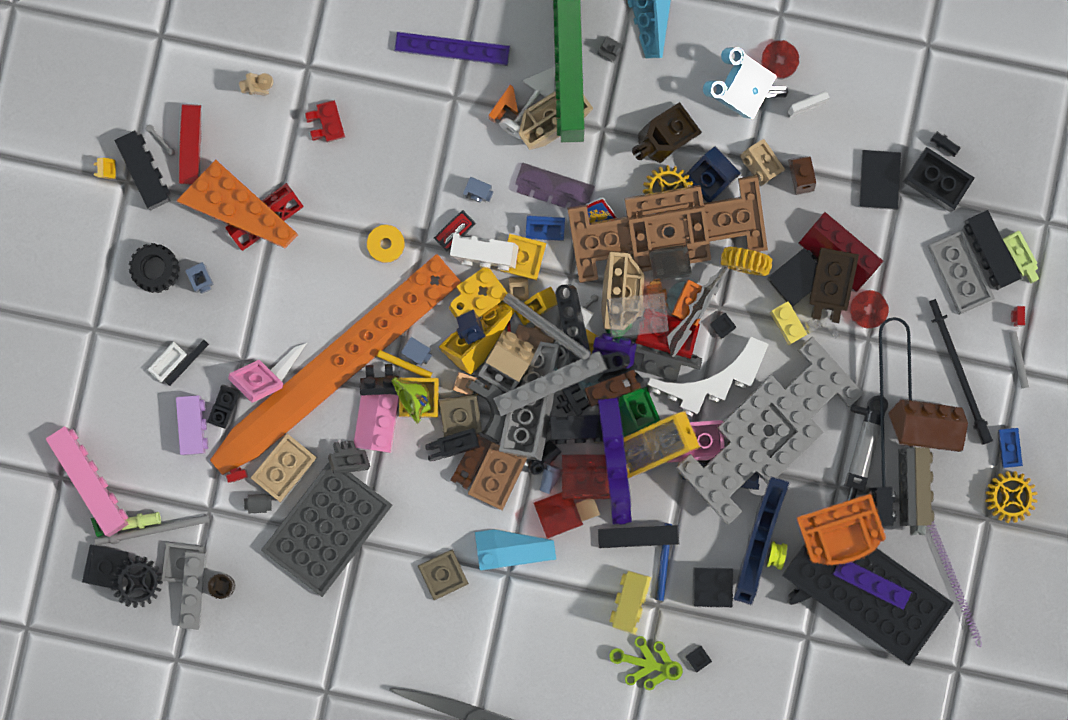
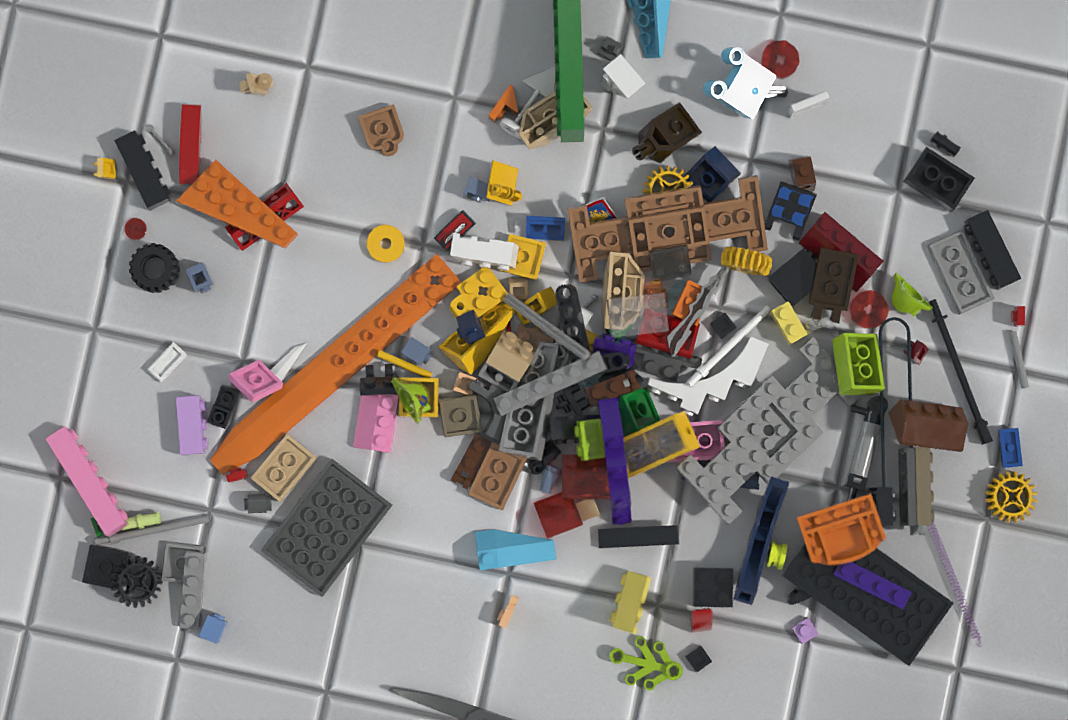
black bar [165,339,209,386] -> none
dark brown wheel [207,574,236,599] -> none
red plate [305,100,345,142] -> none
dark grey hinge [328,441,370,474] -> none
dark purple tile [395,32,510,66] -> none
dark tan tile [418,549,469,600] -> none
black hinge [425,428,480,461] -> none
clear purple windscreen [515,162,595,208] -> none
blue bar [656,523,672,601] -> none
tan bracket [740,139,785,186] -> none
black tile [859,150,901,210] -> none
yellowish green hinge [1003,230,1039,283] -> none
none -> clear red piece [124,218,147,240]
none -> medium blue brick [199,613,228,644]
none -> medium nougat plate [358,104,404,156]
none -> yellow hinge [486,160,523,206]
none -> light nougat plate [497,595,519,628]
none -> lime bracket [574,419,605,461]
none -> white wedge [601,54,646,98]
none -> white bar [686,305,772,387]
none -> red slope [690,608,712,633]
none -> black flag [764,181,817,241]
none -> lavender plate [792,617,819,644]
none -> lime brick [832,333,885,396]
none -> lime hat [891,272,933,317]
none -> dark red tile [903,340,929,365]

